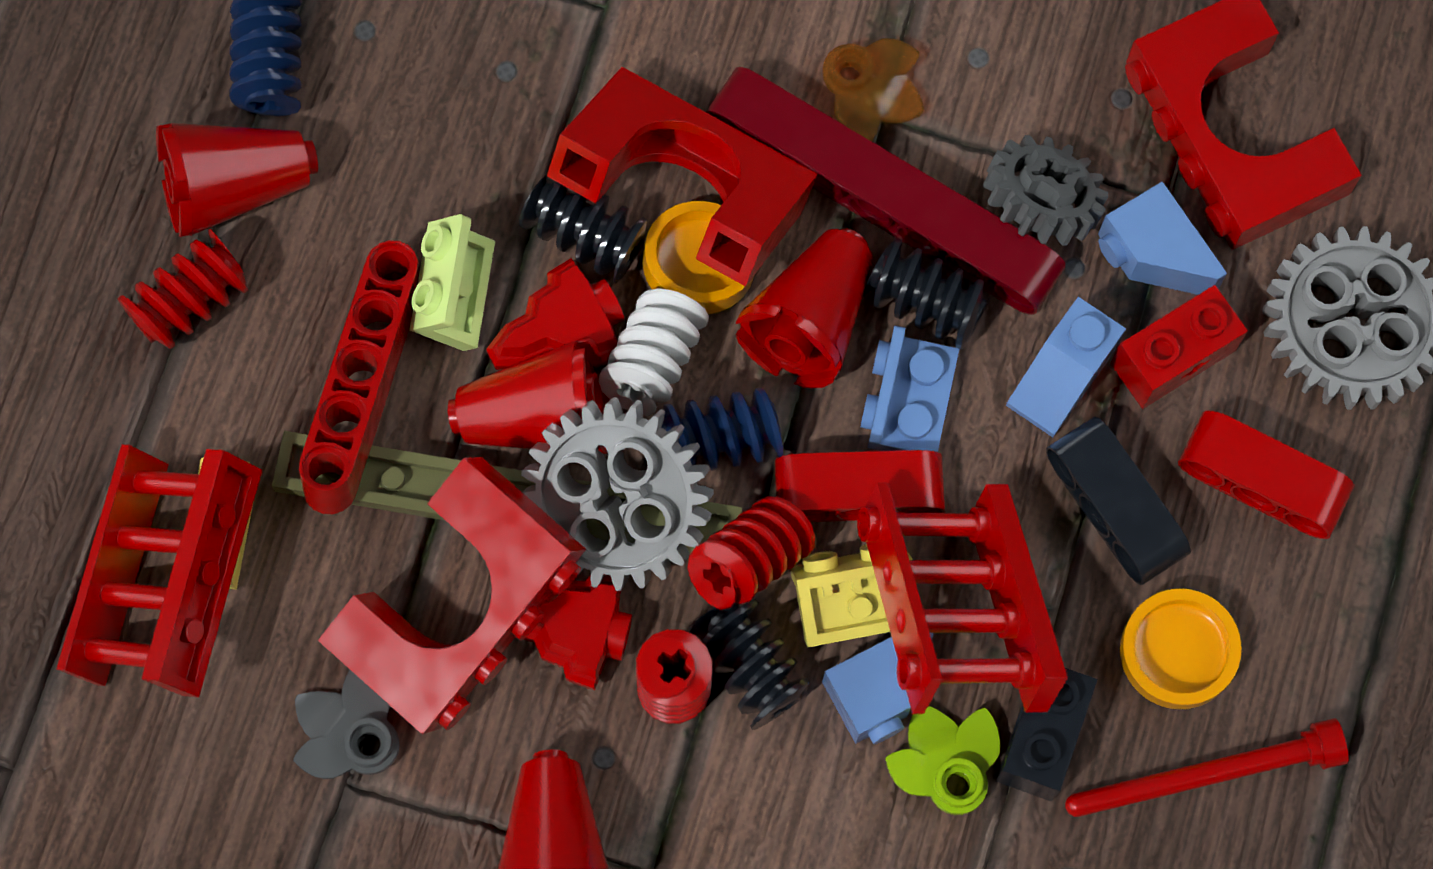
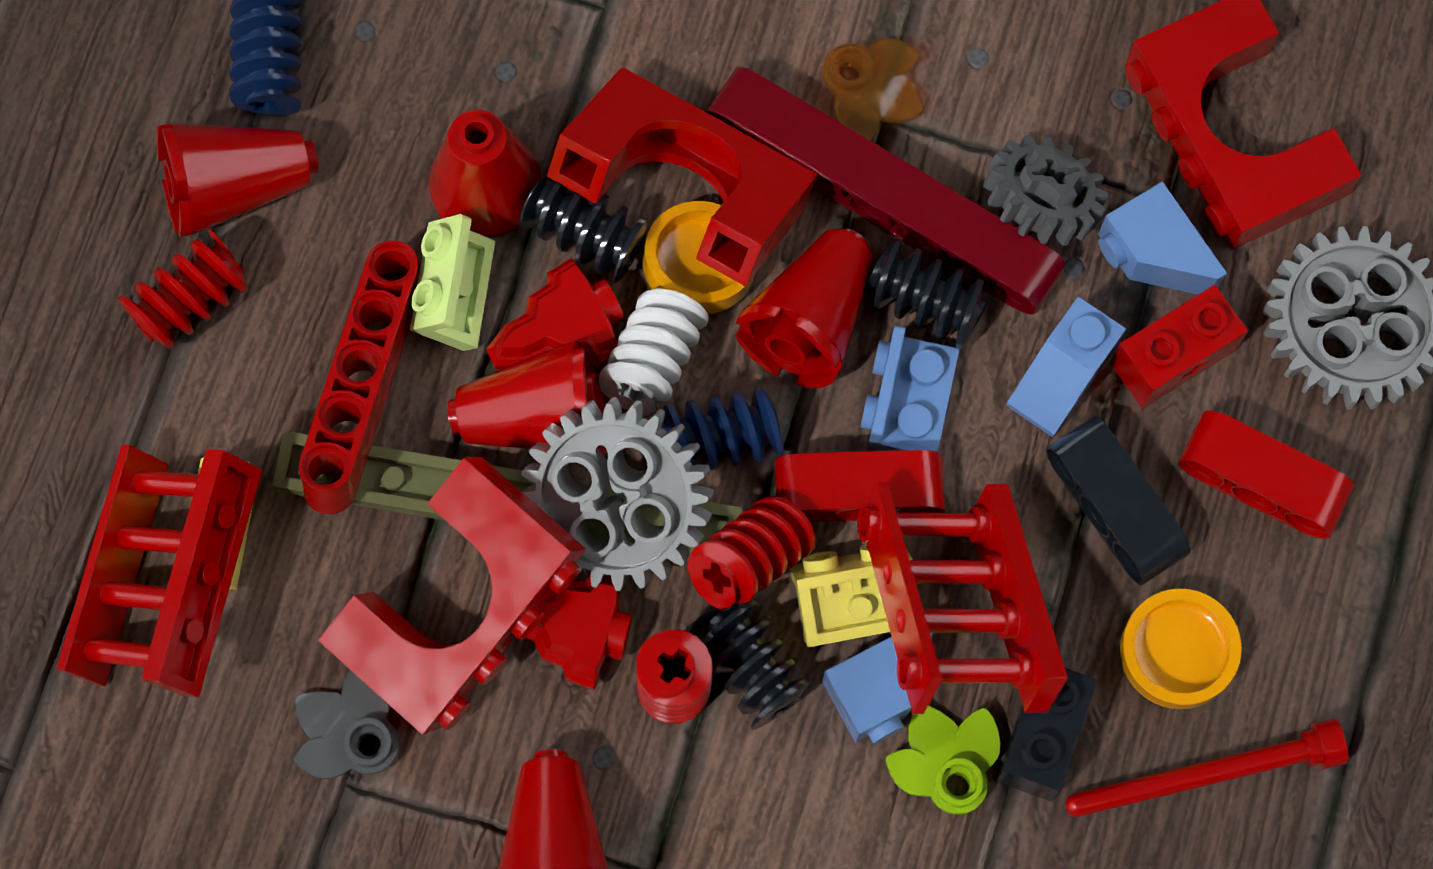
none -> red cone [429,110,541,238]

